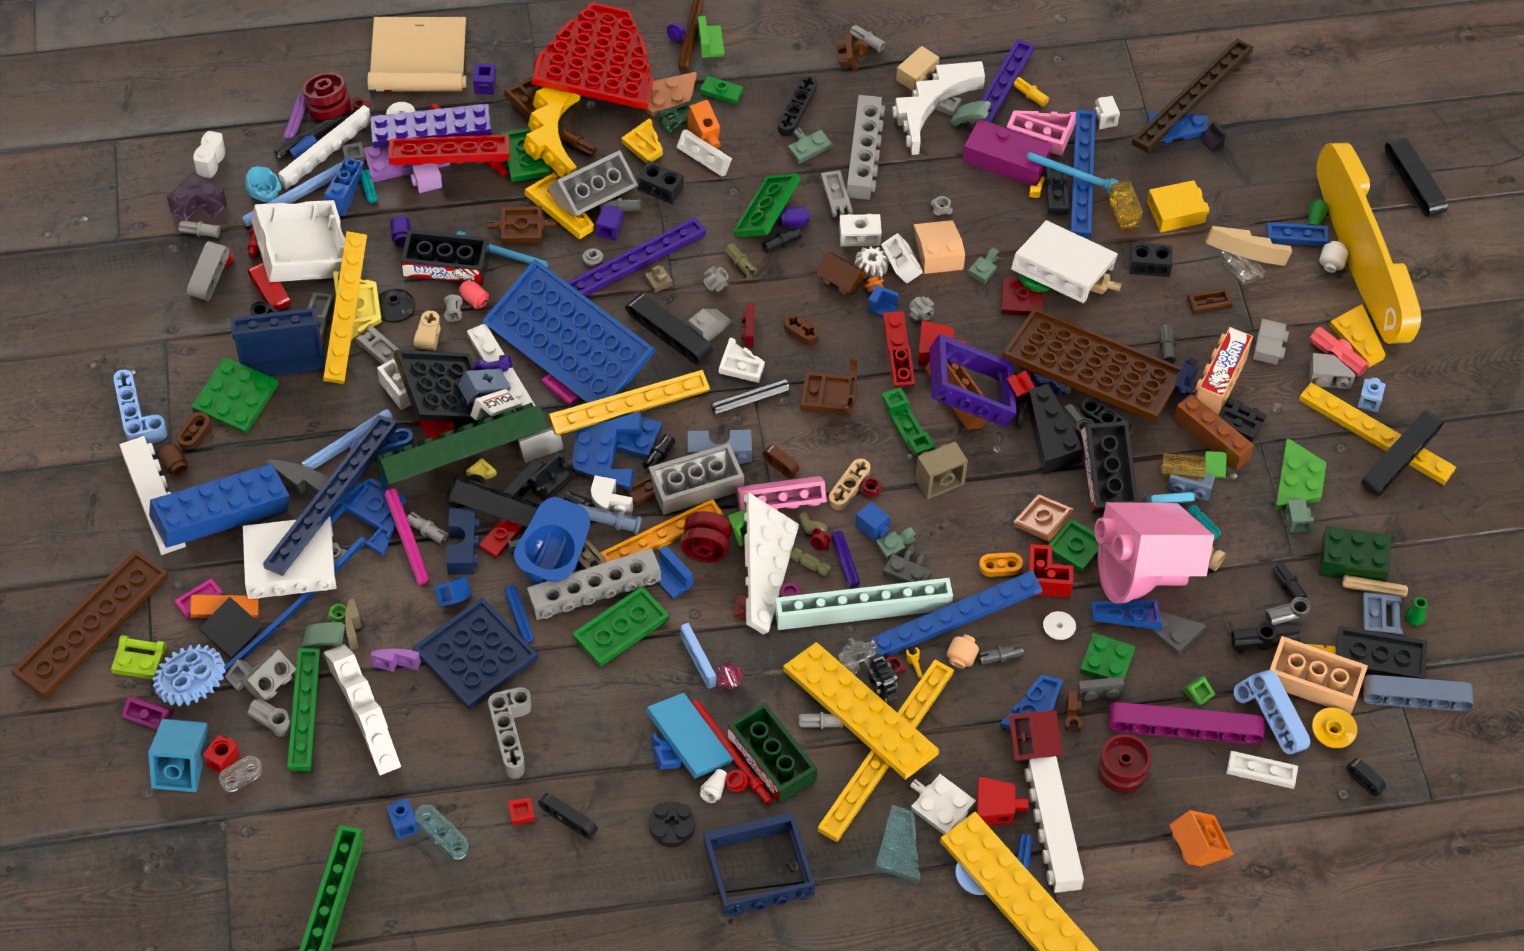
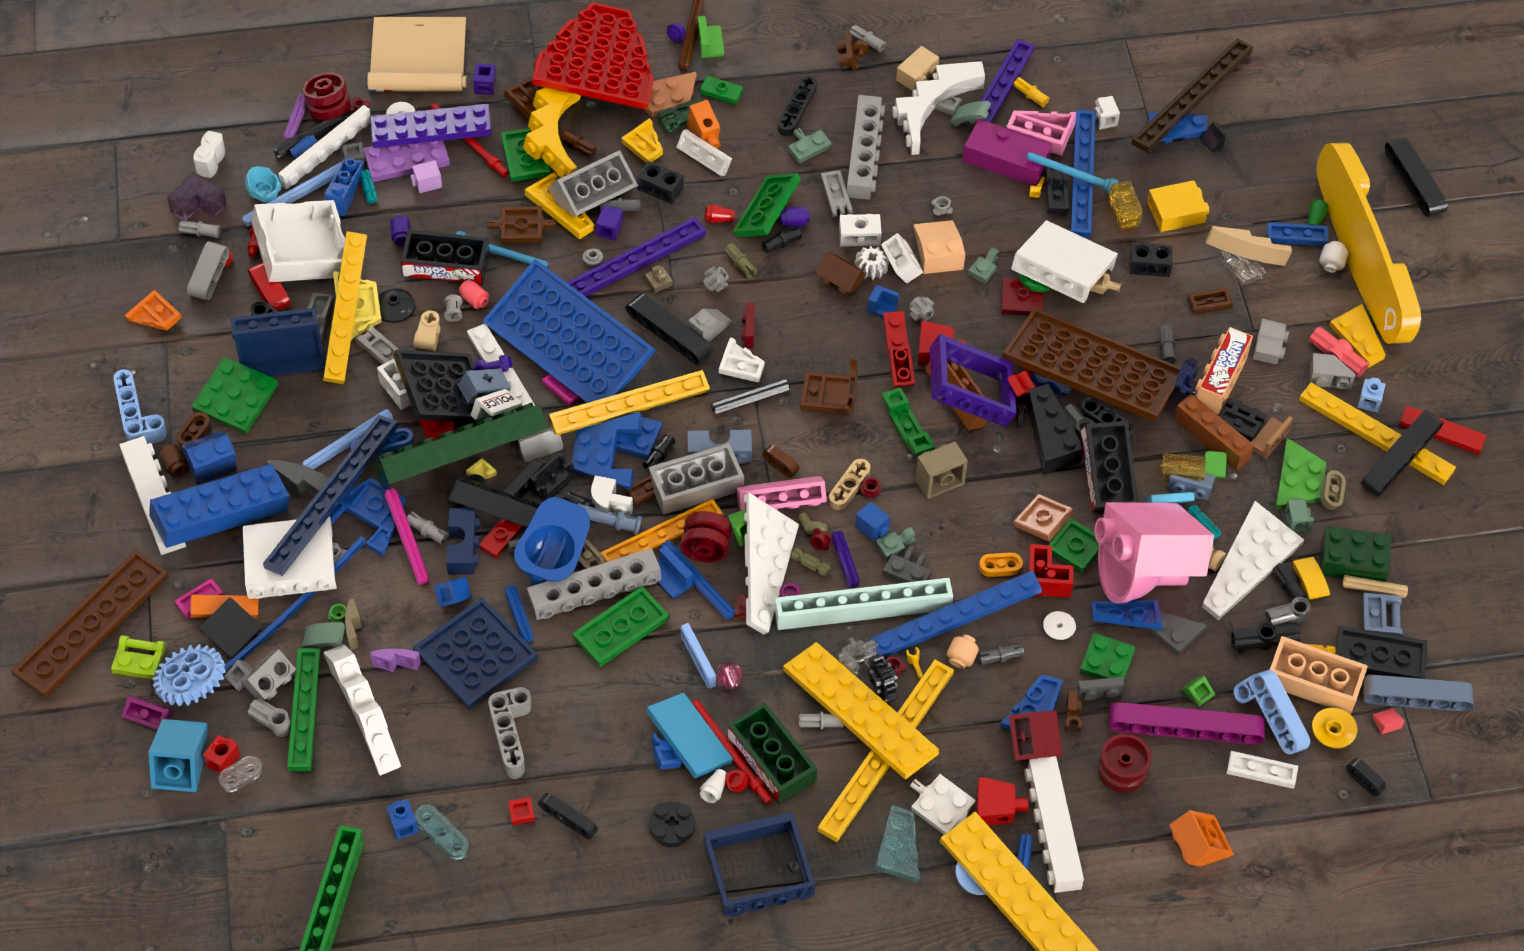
red plate [388,134,509,166] -> none
reddish brown beam [784,314,819,345] -> none
orange plate [864,276,884,292] -> none
green cone [1405,597,1428,626] -> none
none -> orange wing [124,290,182,331]
none -> blue slope [181,431,237,485]
none -> blue axle [661,540,735,620]
none -> red cone [705,204,735,224]
none -> white wing [1202,501,1304,621]
none -> medium nougat panel [1251,416,1293,459]
none -> yellow slope [1293,557,1330,600]
none -> dark tan plate [1320,470,1346,510]
none -> coral slope [1372,708,1405,735]
none -> red tile [1399,406,1487,455]

